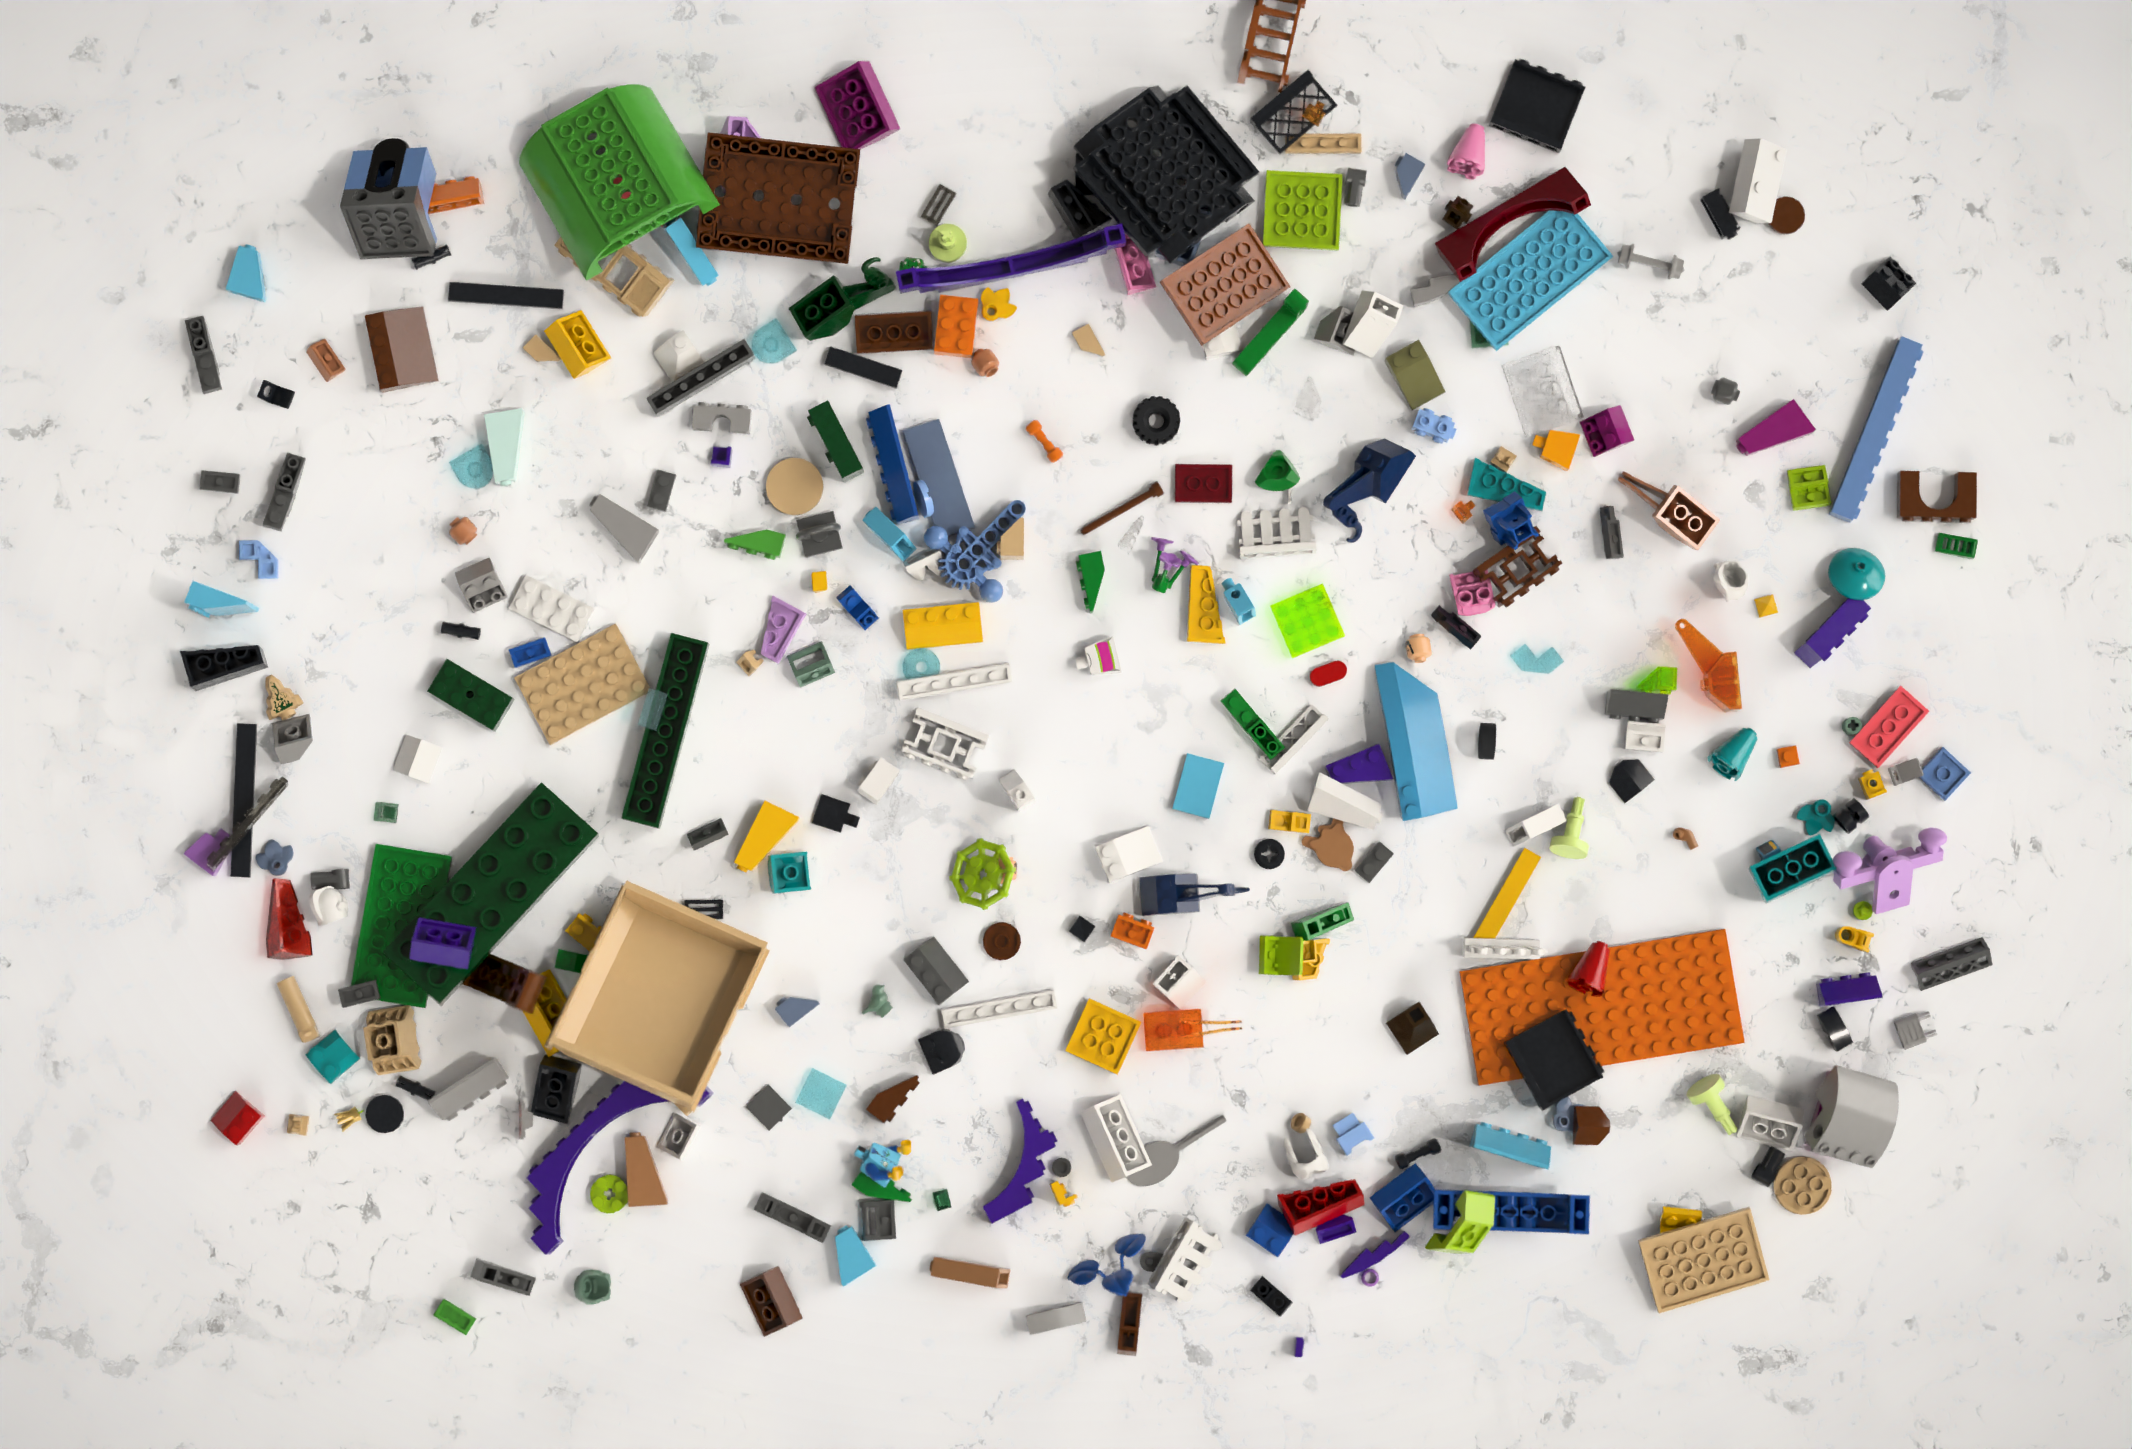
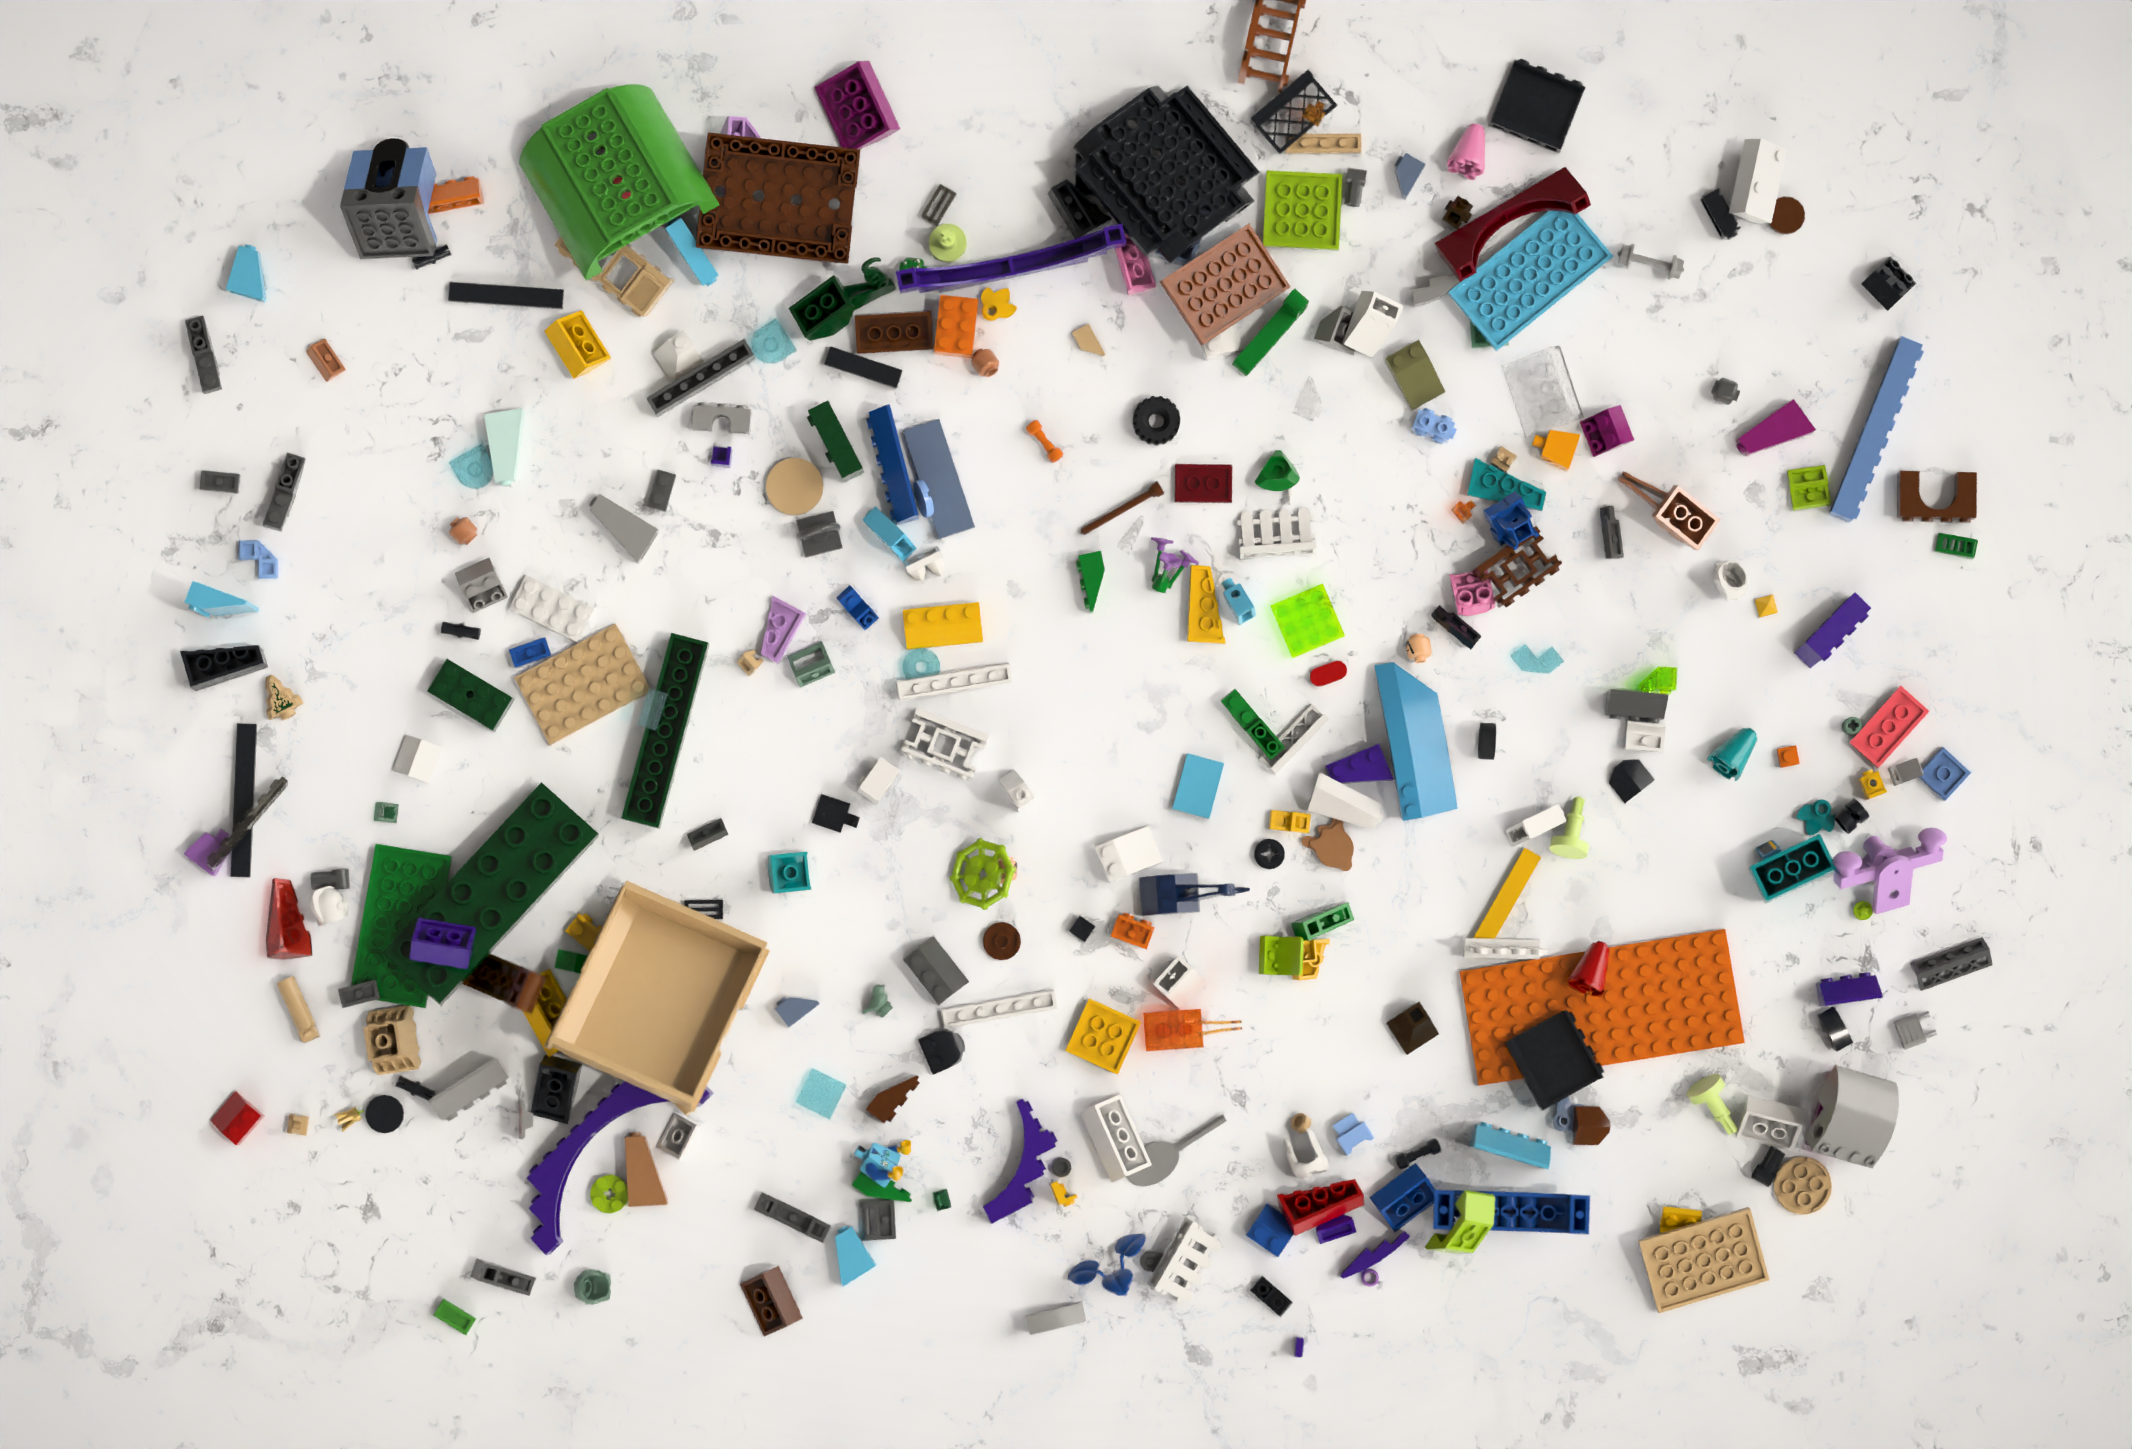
sand blue plate [255,839,294,876] -> none
black bracket [257,380,295,409] -> none
light grey slope [272,714,313,764] -> none
teal slope [306,1029,361,1084] -> none
slope [364,307,439,393] -> none
tan tile [523,334,562,362] -> none
bright green slope [724,529,786,560] -> none
yellow slope [734,800,800,873] -> none
dark grey piece [746,1084,792,1131] -> none
yellow slope [811,571,827,593] -> none
medium blue piece [924,500,1026,603] -> none
medium nougat slope [930,1257,1011,1289] -> none
tan slope [997,518,1024,560] -> none
torso [1075,636,1122,675] -> none
reddish brown slope [1117,1292,1142,1356] -> none
dark blue slope [1323,438,1416,543] -> none
dark grey plate [1355,841,1394,883] -> none
medium nougat arm [1673,827,1699,850] -> none
clear orange slope [1675,619,1742,713] -> none
teal dish [1828,548,1885,600] -> none
yellow piece [1835,926,1874,953] -> none

